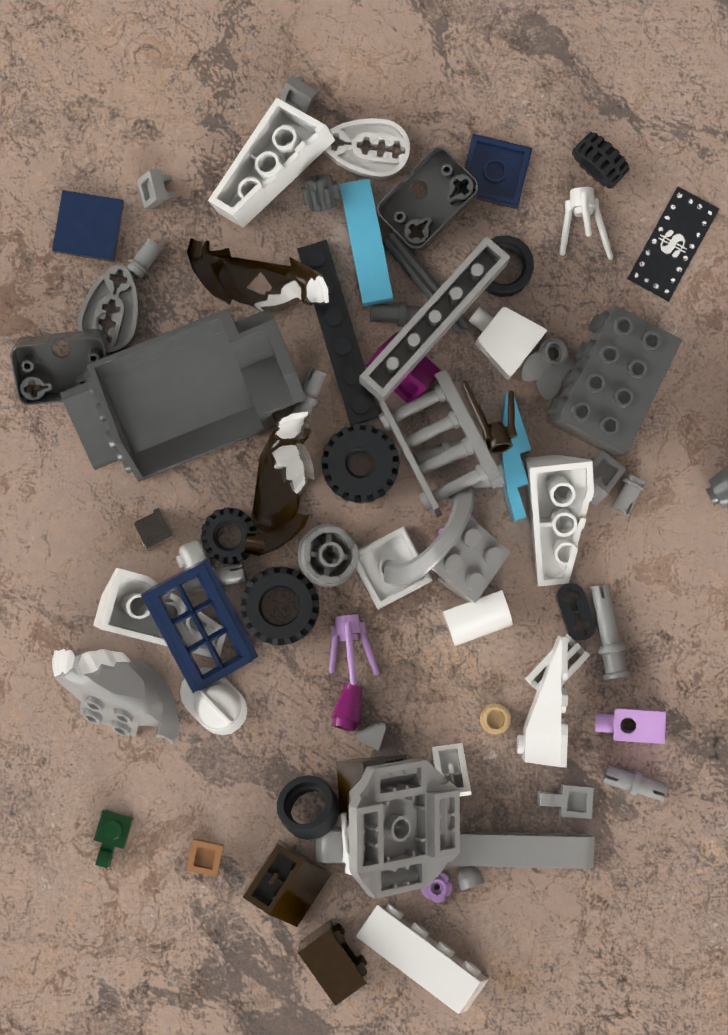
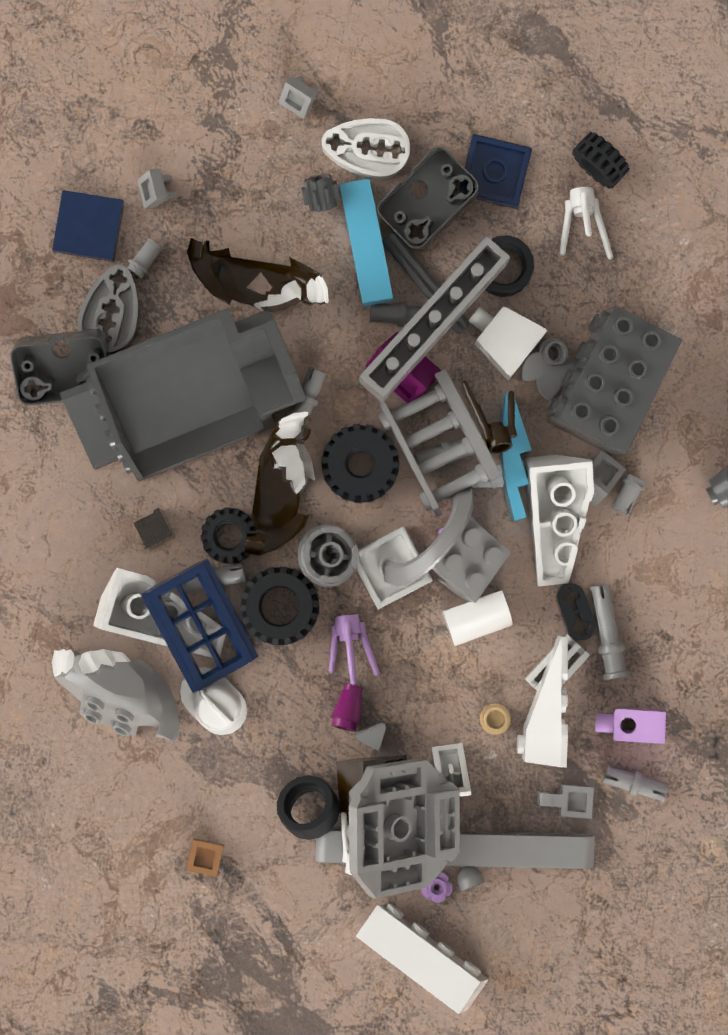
dark green plate [94,809,134,868] -> none
white piece [176,540,210,569] -> none
white wedge [208,97,335,228] -> none
dark brown slope [243,839,332,927] -> none
black plate [297,240,379,426] -> none
dark brown container [298,919,367,1006] -> none
black sticker [627,186,719,302] -> none

